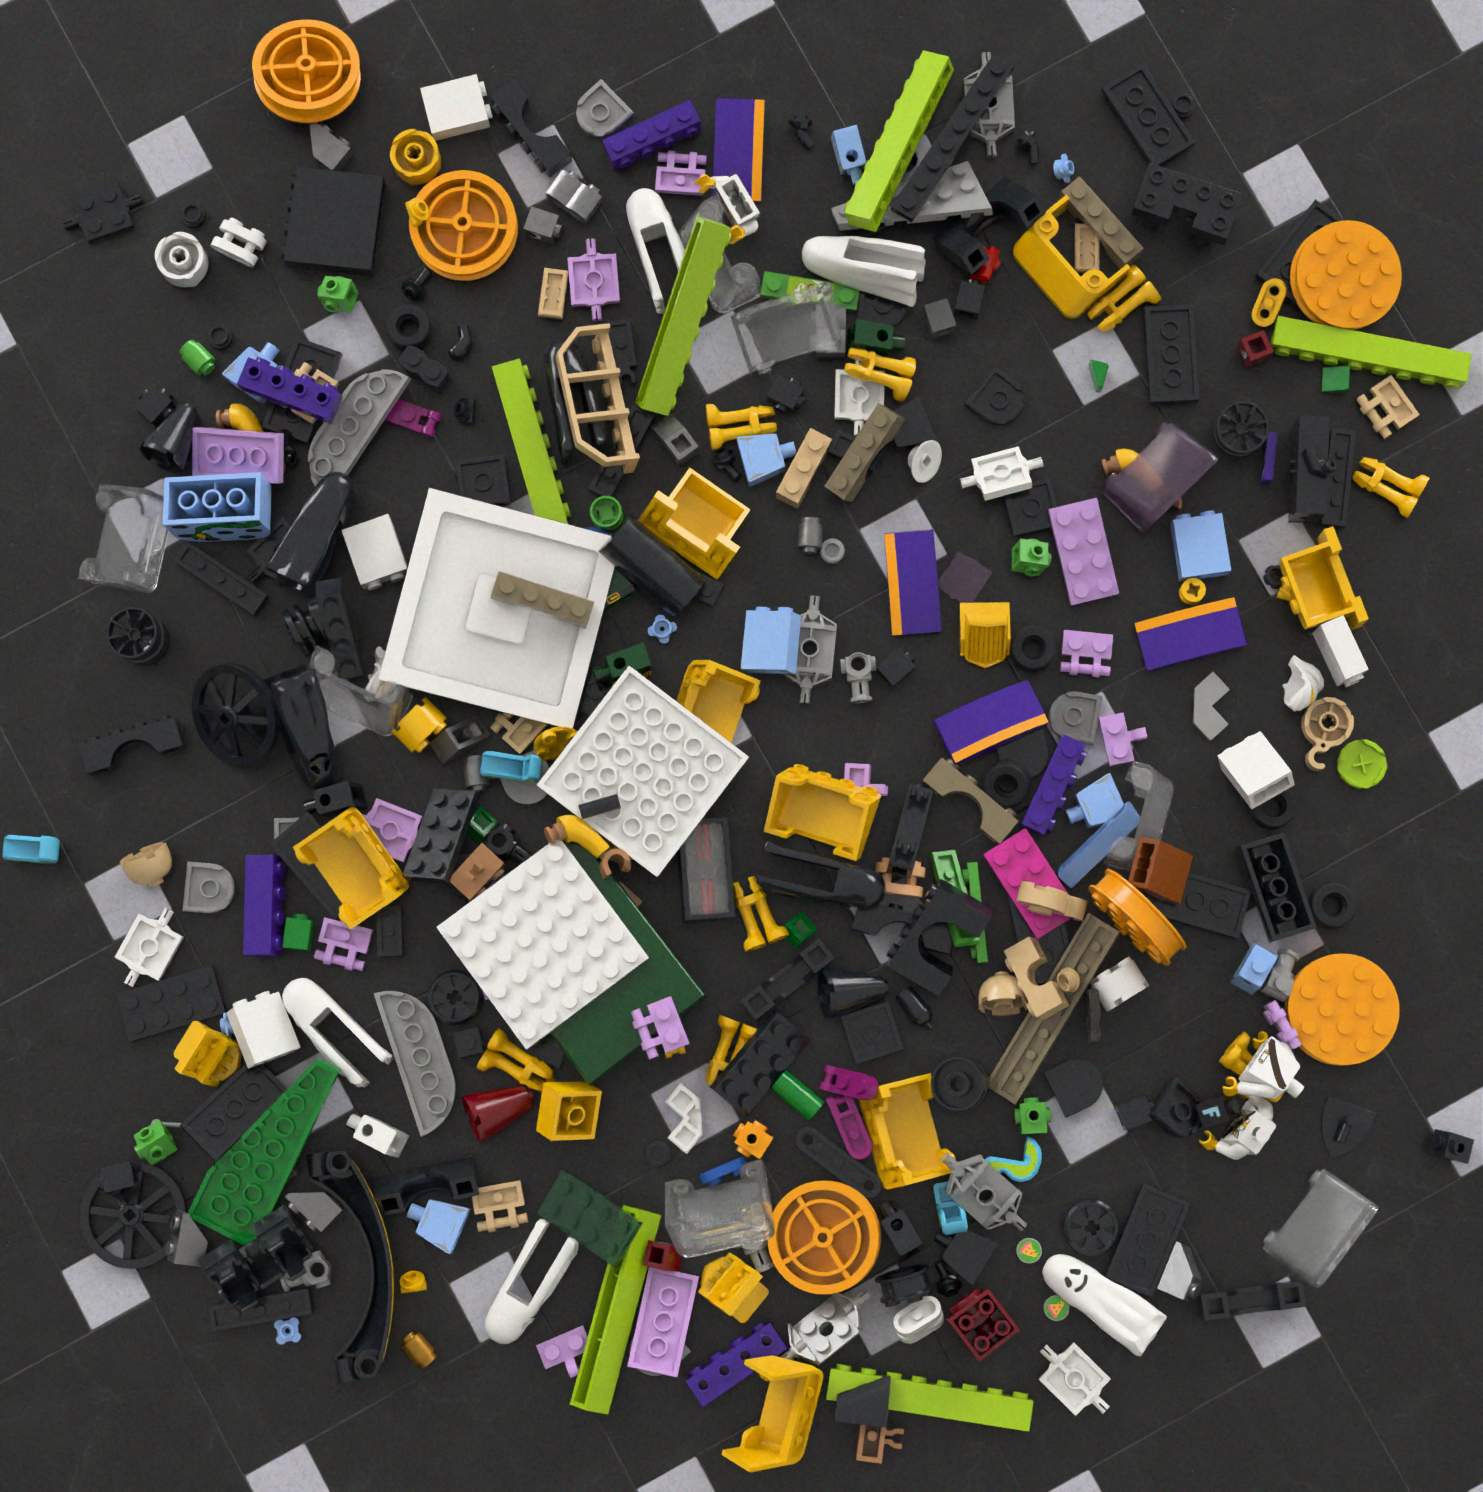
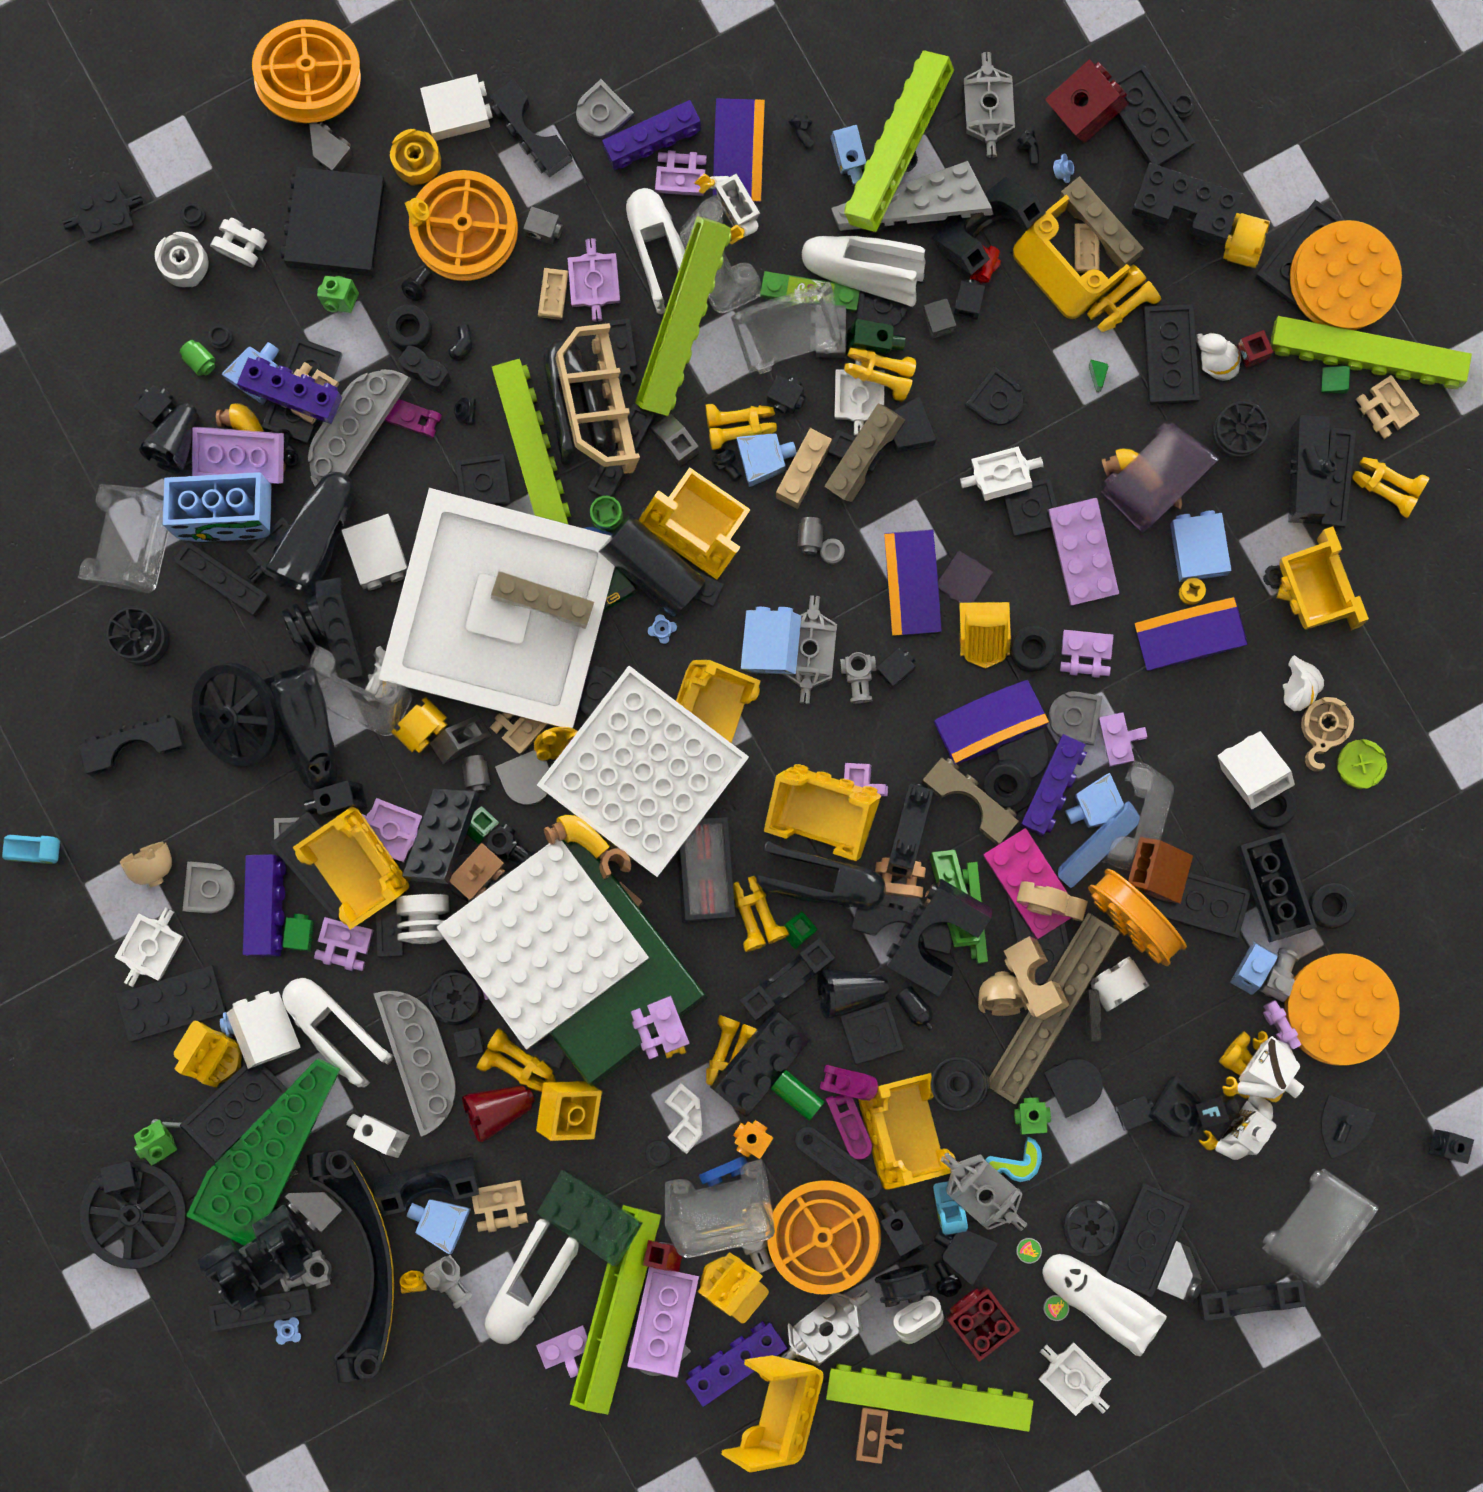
flat silver slope [165,1209,208,1267] -> none
pearl gold brick [400,1331,437,1370] -> none
medium azure animal [480,751,542,783] -> none
flat silver brick [546,170,603,224] -> none
black axle [578,794,621,819] -> none
dark green torso [593,643,651,687] -> none
black slope [835,1375,891,1427] -> none
black plate [891,54,1014,223] -> none
white piece [908,440,942,483] -> none
bright green brick [1012,539,1051,576] -> none
tan plate [1057,967,1080,993] -> none
light grey tile [1193,672,1230,742] -> none
yellow plate [1252,278,1287,327] -> none
dark purple tile [1260,431,1278,485] -> none
white brick [1312,615,1369,688] -> none
none -> white wheel [396,894,449,944]
none -> light grey connector [422,1255,472,1309]
none -> dark red brick [1045,59,1129,143]
none -> white hair [1196,333,1241,381]
none -> yellow brick [1223,213,1270,269]

